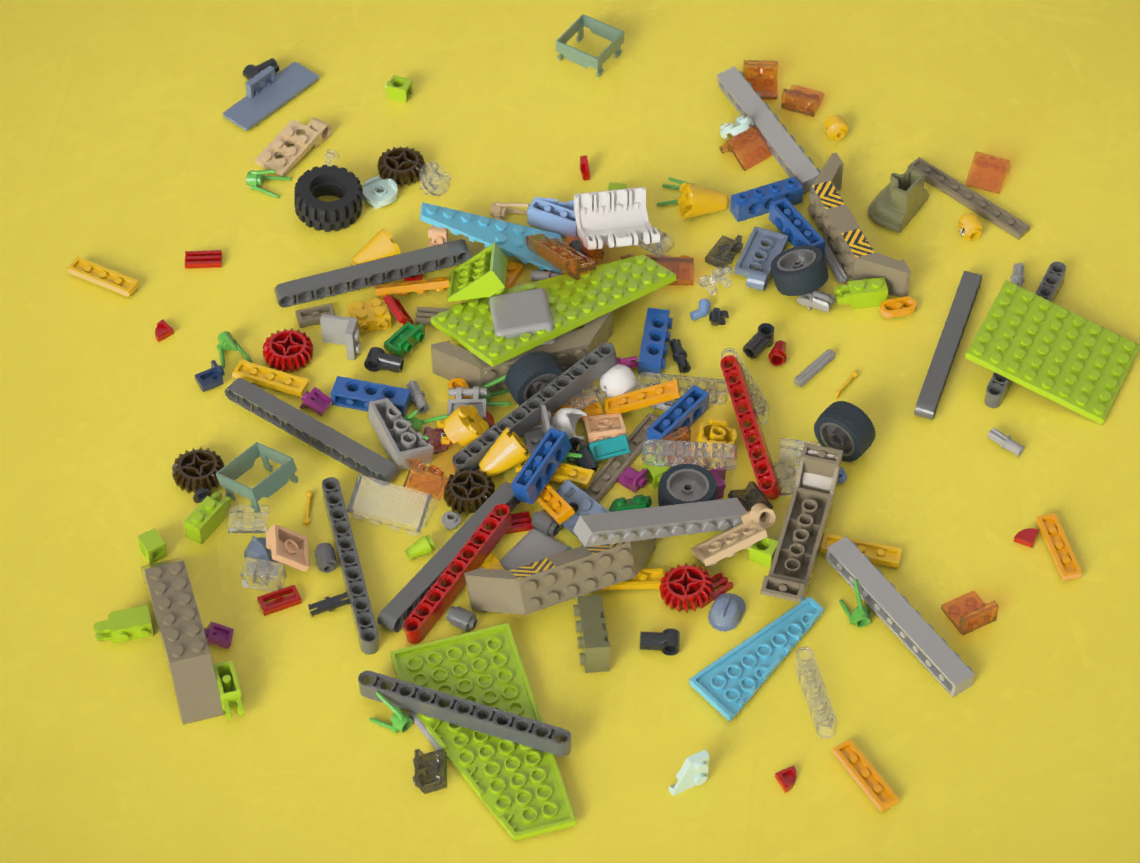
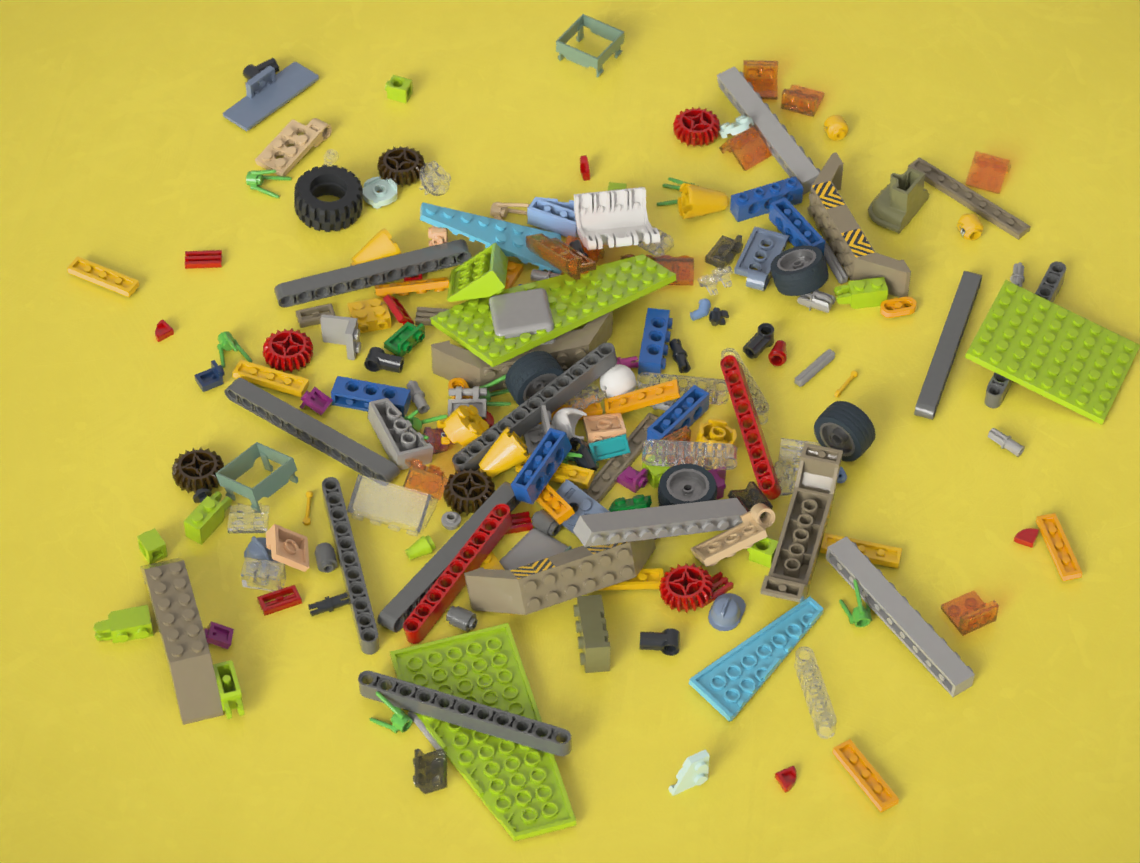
none -> red gear [673,107,720,147]

